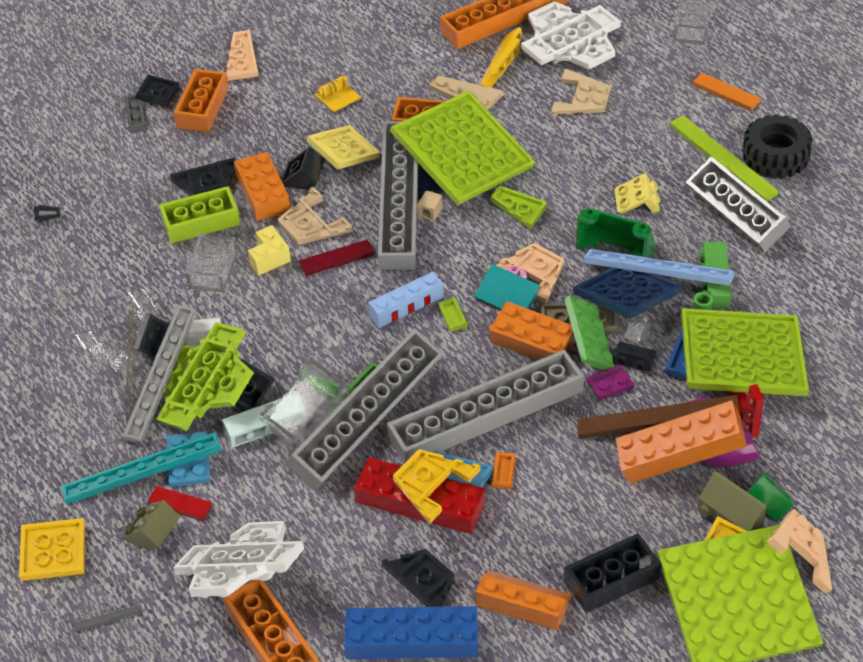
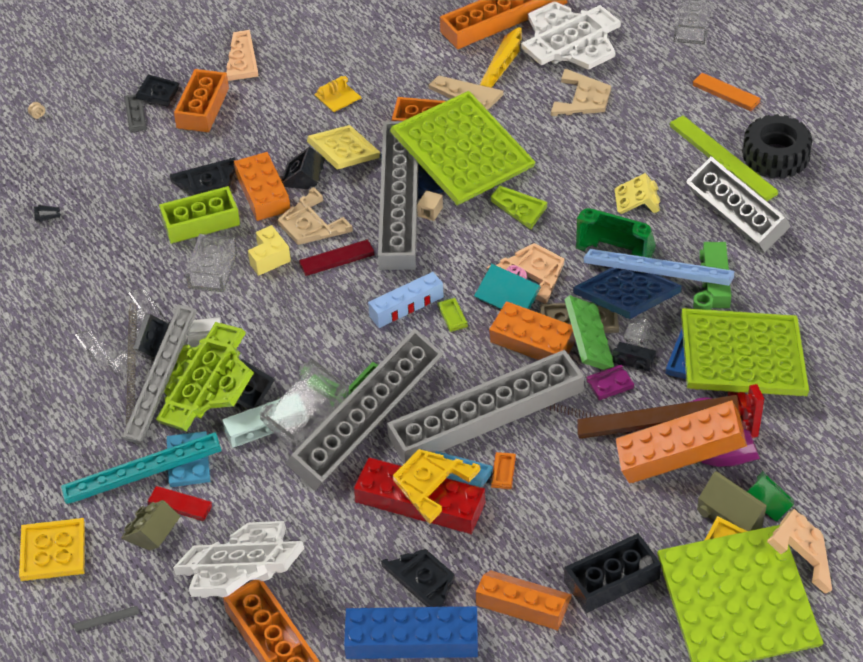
none -> tan bush [28,102,45,119]

